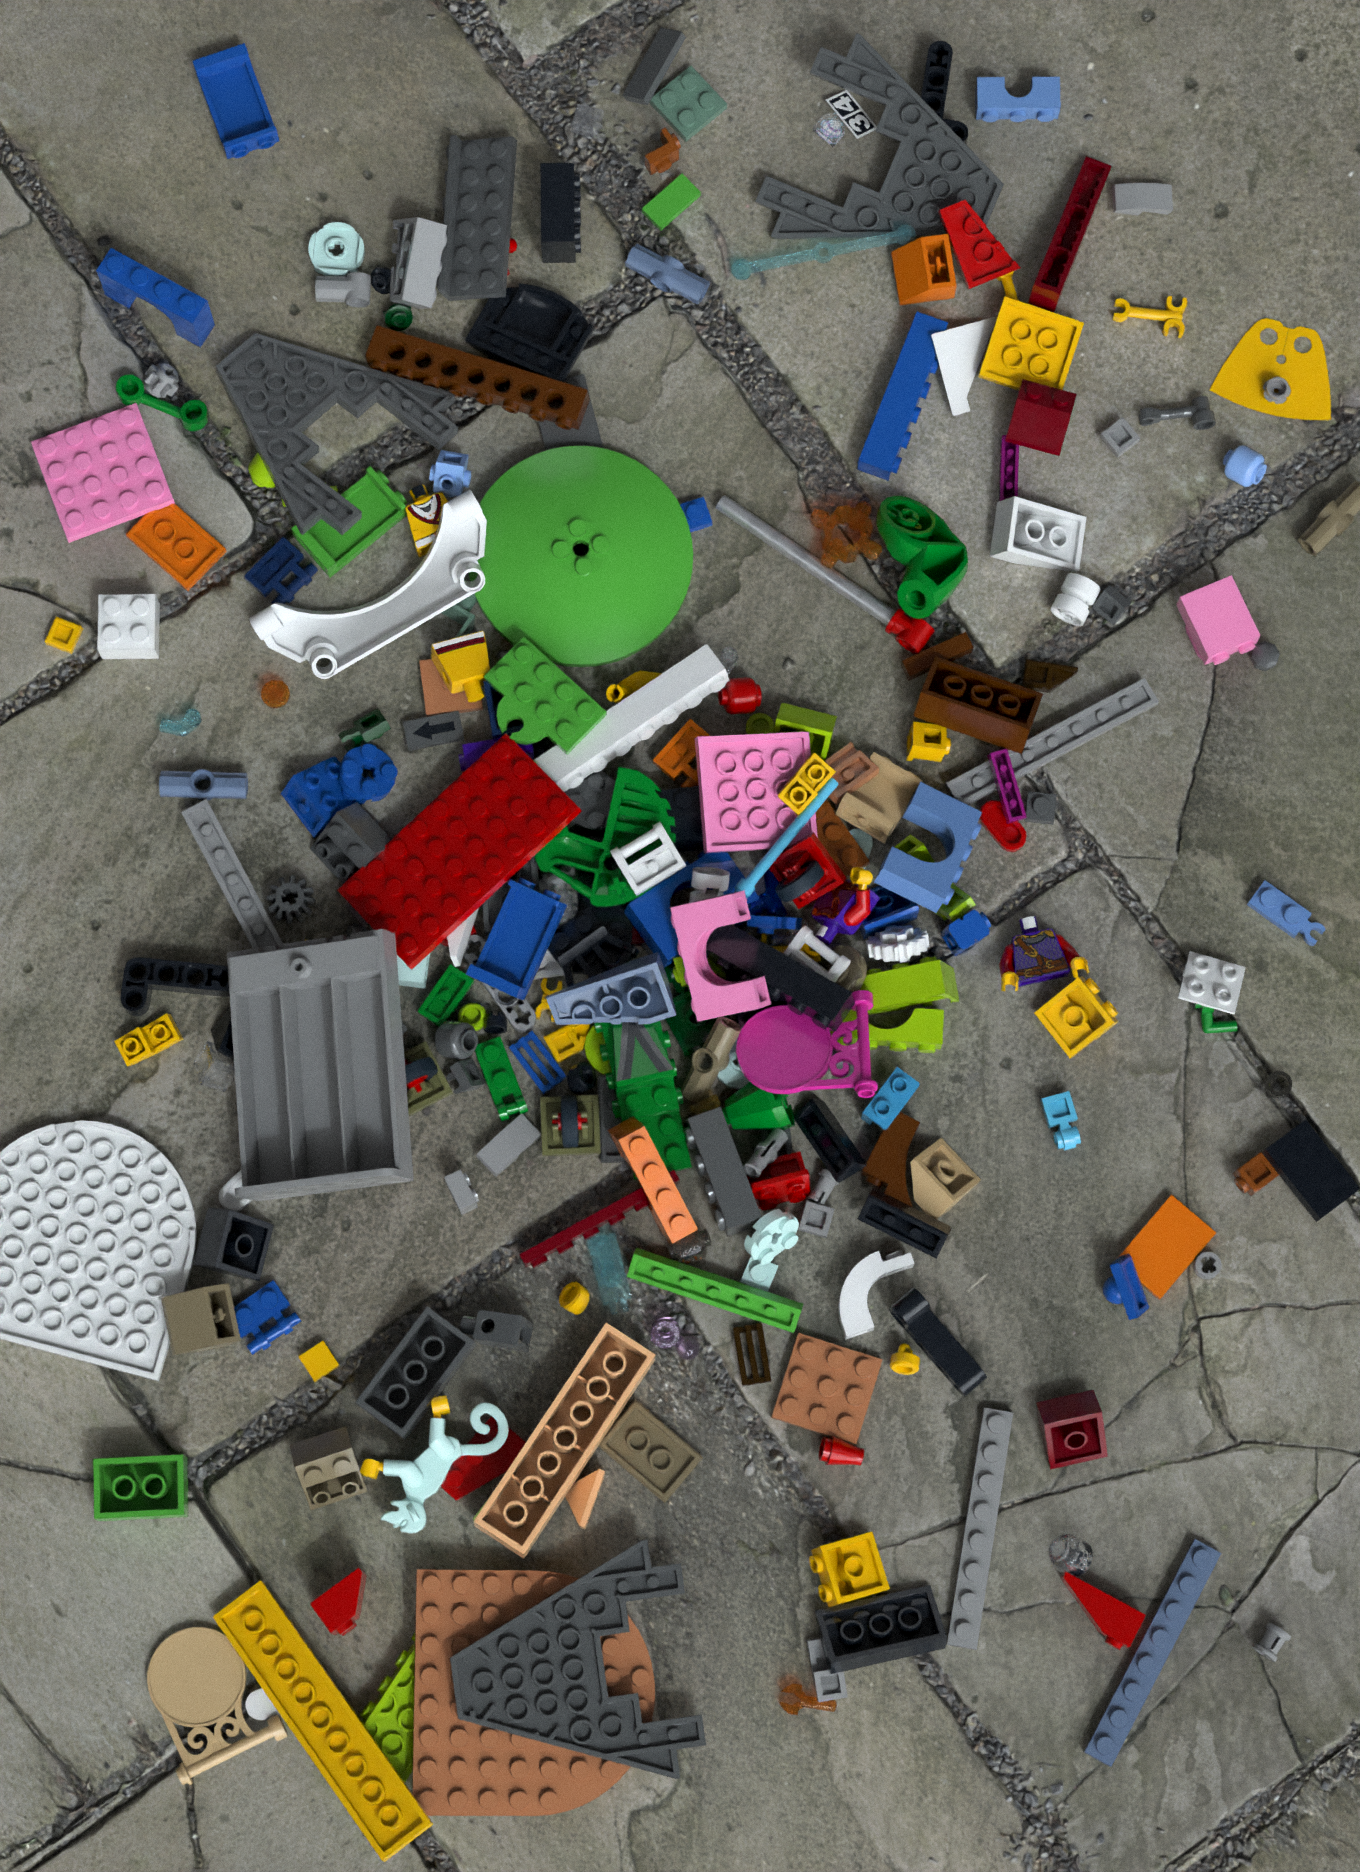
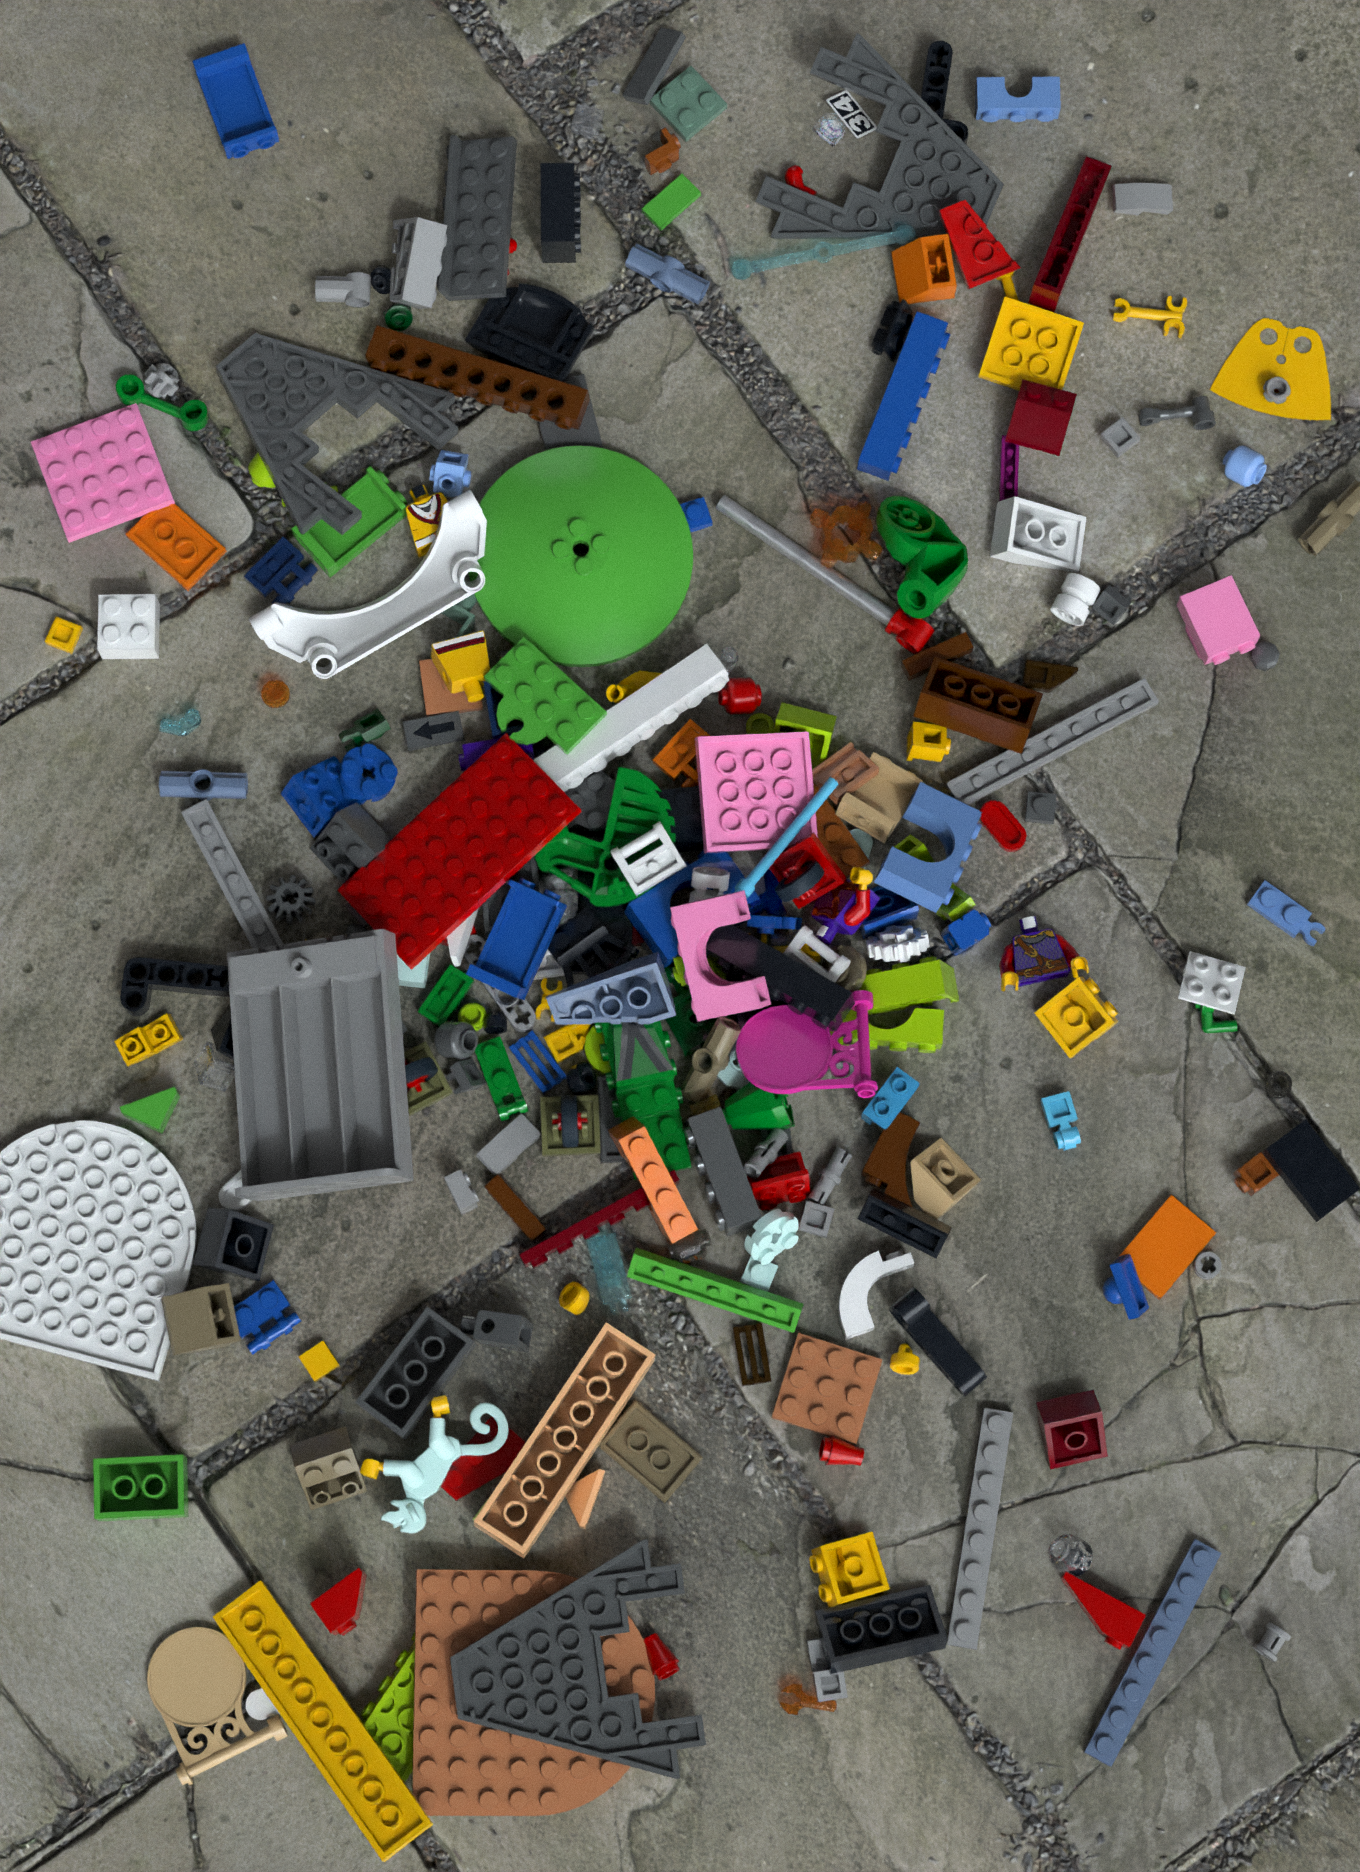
blue arch [96,248,215,348] -> none
light aqua plate [308,222,365,277] -> none
clear purple plate [650,1317,700,1360] -> none
yellow slope [777,752,836,815] -> none
black slope [794,1098,867,1183] -> none
white sticker [931,317,997,416] -> none
magenta piece [987,749,1027,824] -> none
none -> bright green slope [120,1087,180,1134]
none -> reddish brown piece [484,1175,546,1243]
none -> red cone [644,1633,680,1681]
none -> red arm [784,165,817,196]
none -> black hinge [871,299,913,362]

